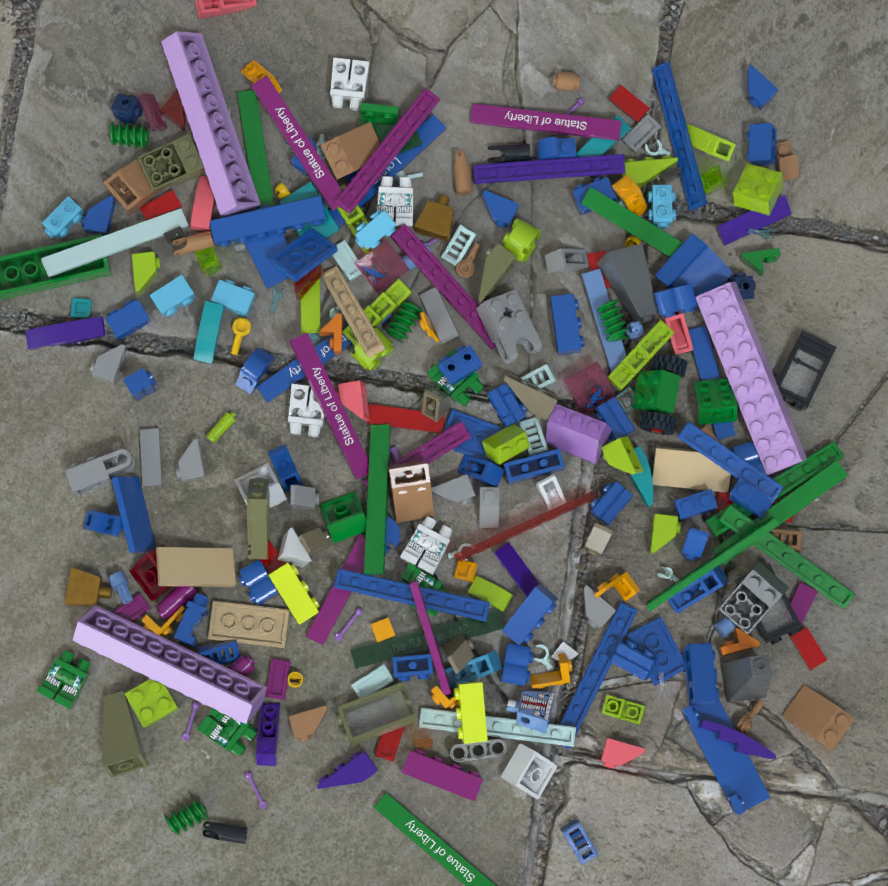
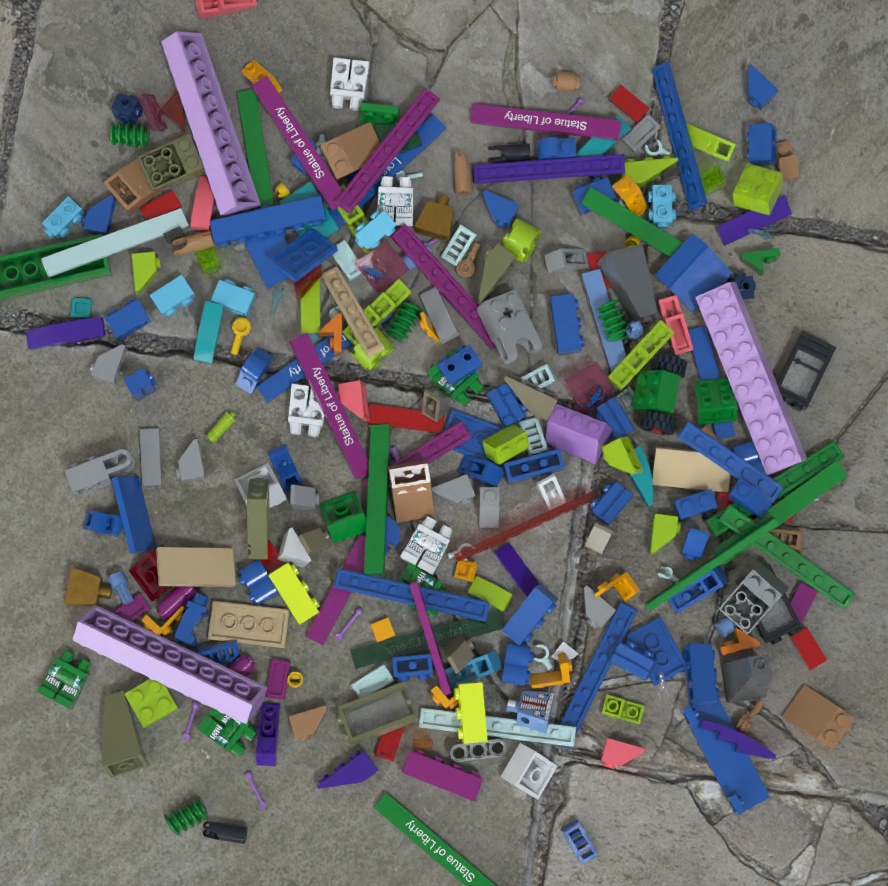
blue brick [653,283,697,318] -> none

